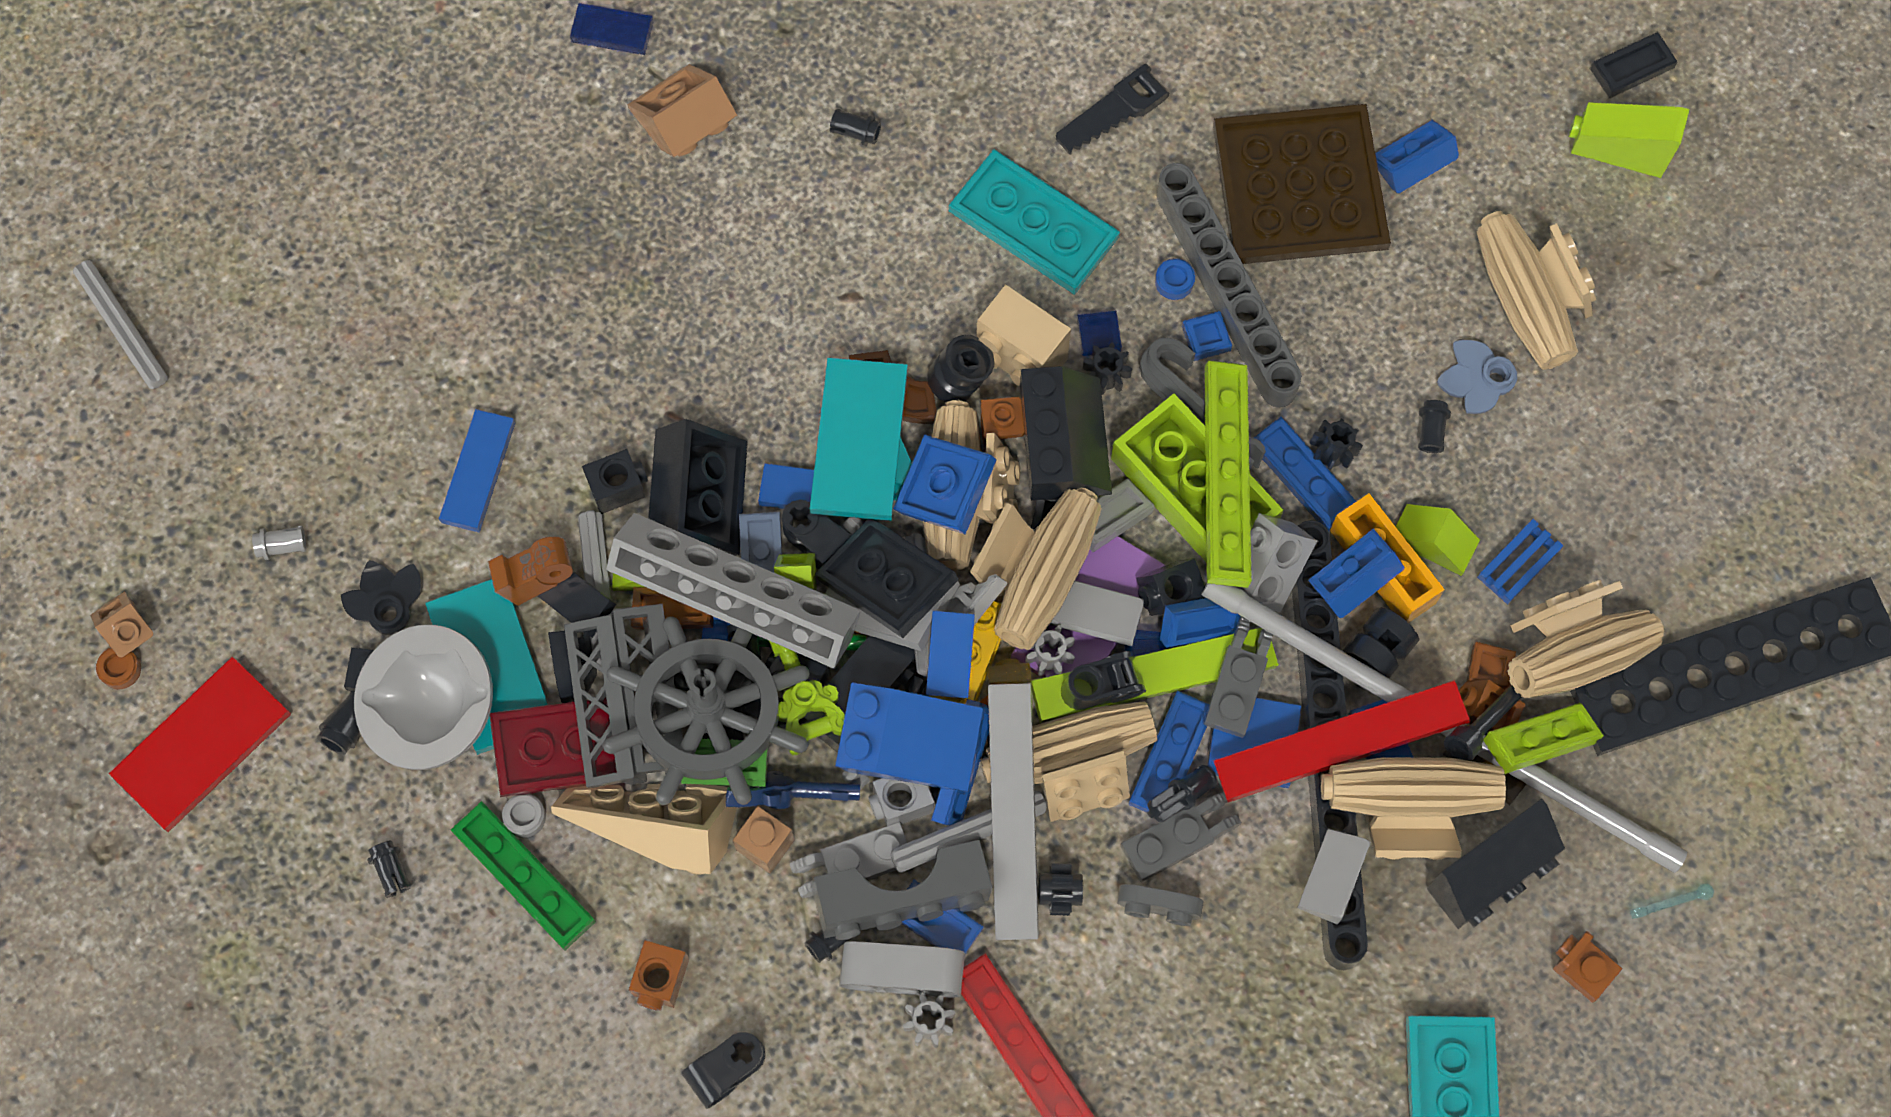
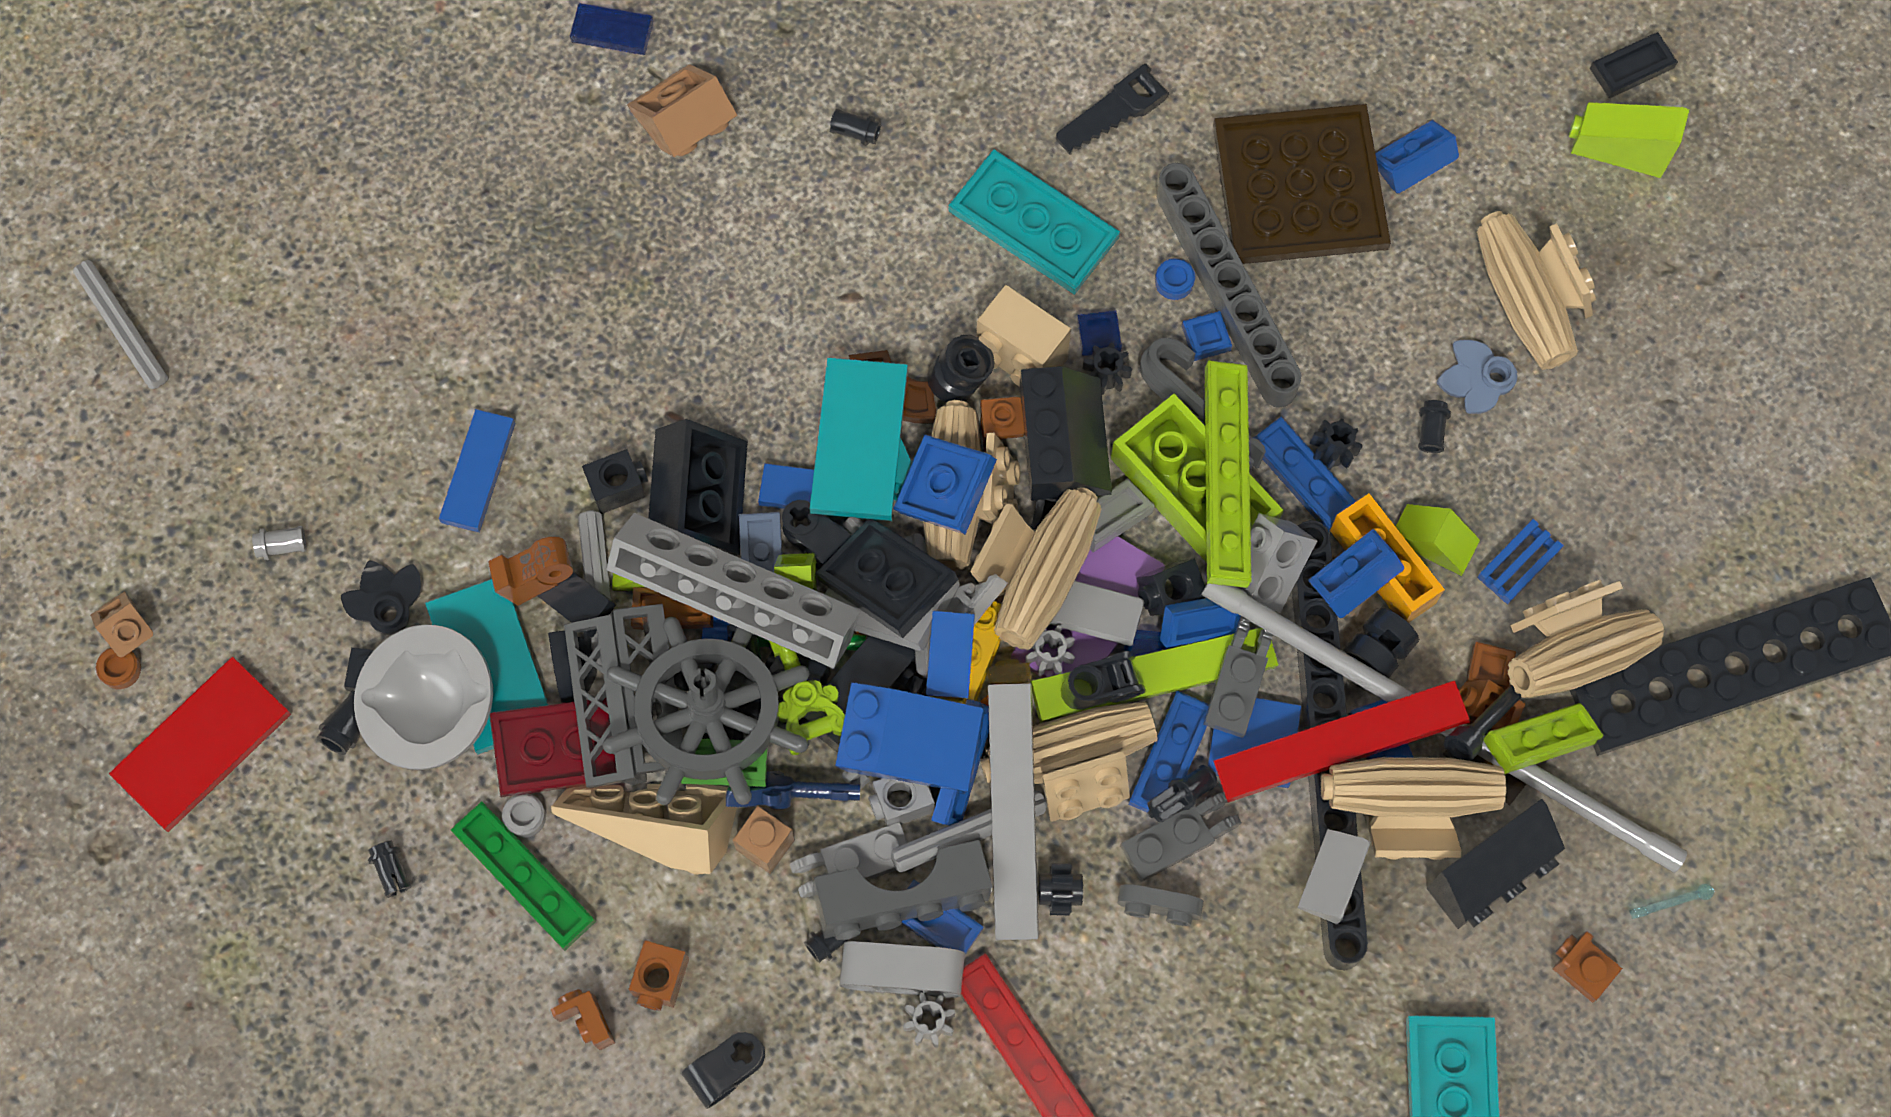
none -> dark orange bracket [550,989,615,1050]

